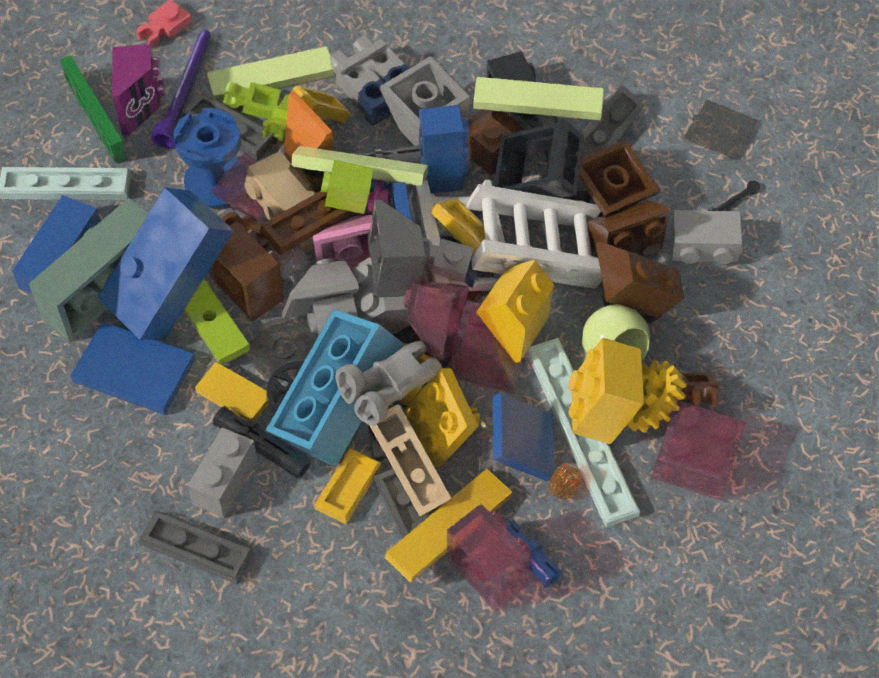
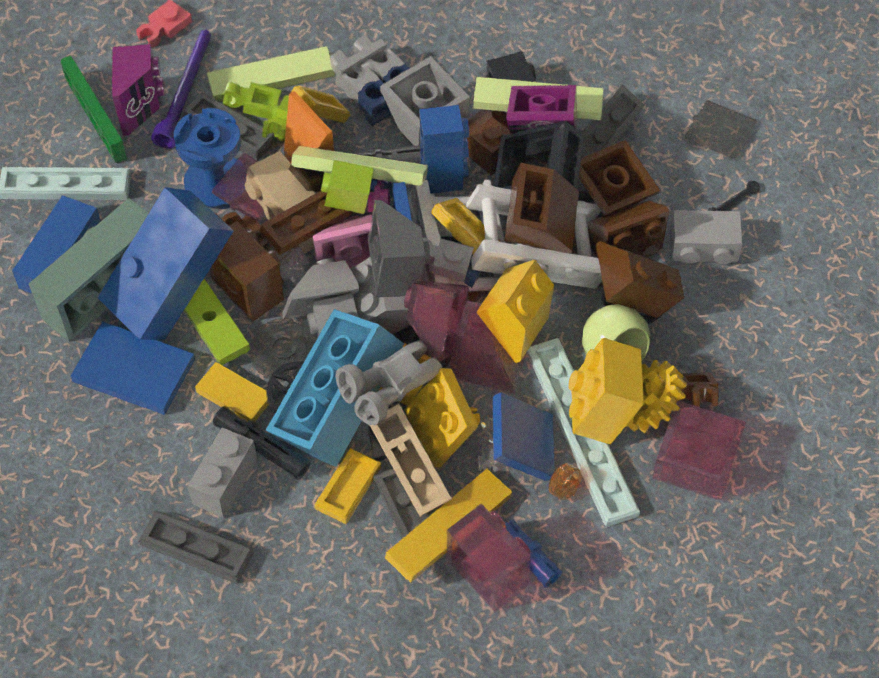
none -> reddish brown slope [504,163,579,254]
none -> magenta slope [507,85,577,134]

